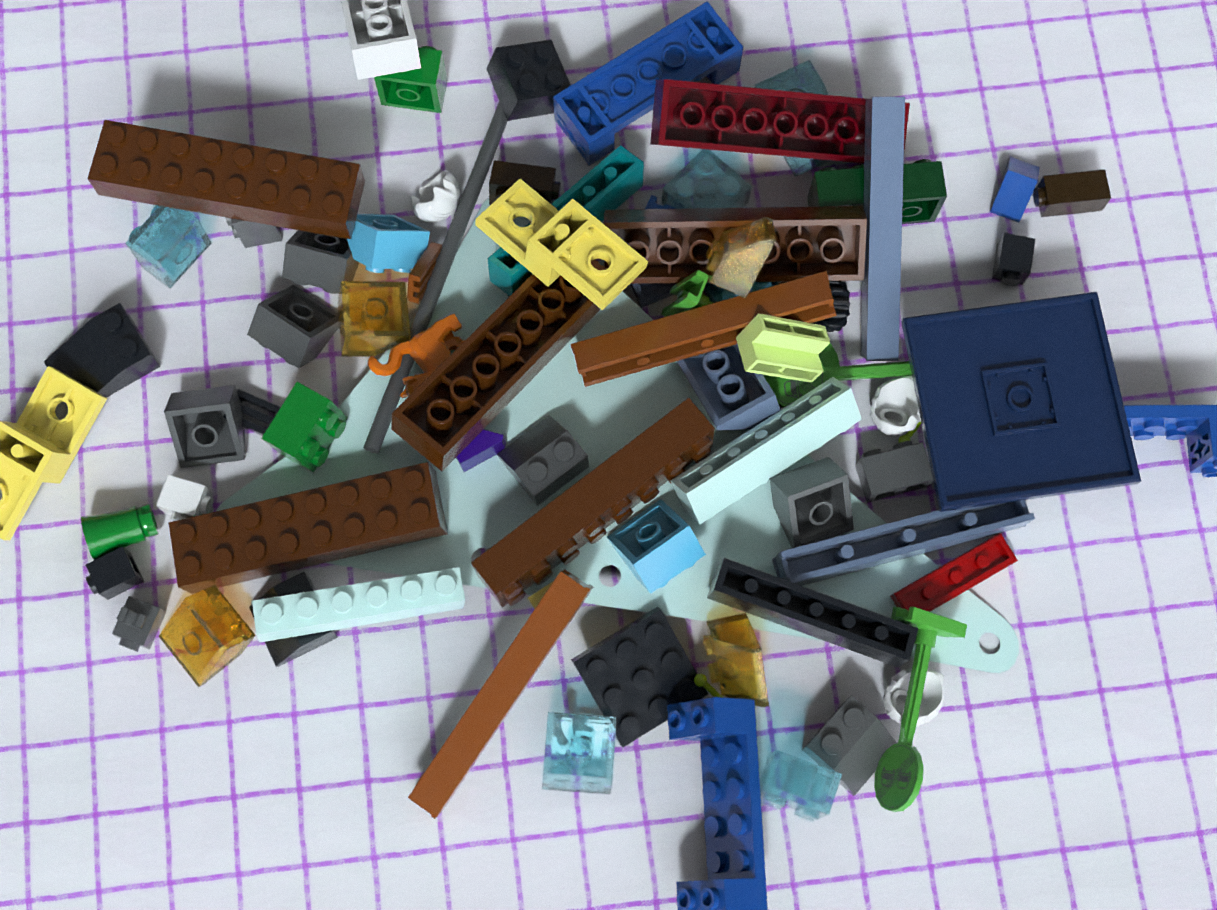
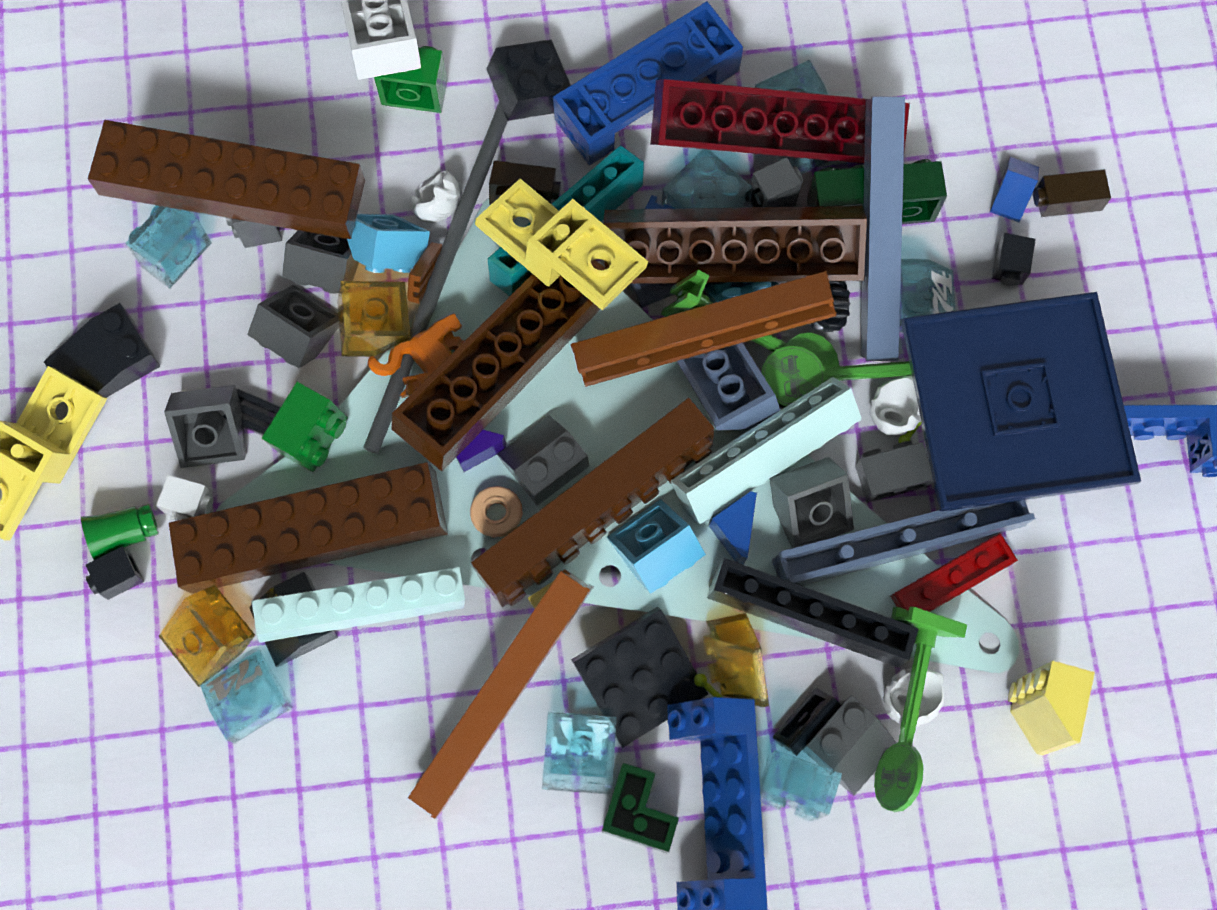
dark grey brick [112,596,166,652] -> none
clear yellow slope [706,217,776,299] -> none
yellowish green piece [736,313,830,383] -> none
none -> clear light blue slope [200,650,293,744]
none -> light nougat piece [470,486,523,538]
none -> dark green brick [602,763,679,854]
none -> blue slope [709,492,757,565]
none -> dark grey brick [748,157,803,207]
none -> black tile [772,688,841,756]
none -> clear light blue slope [899,259,956,332]
none -> light yellow slope [1008,660,1095,755]

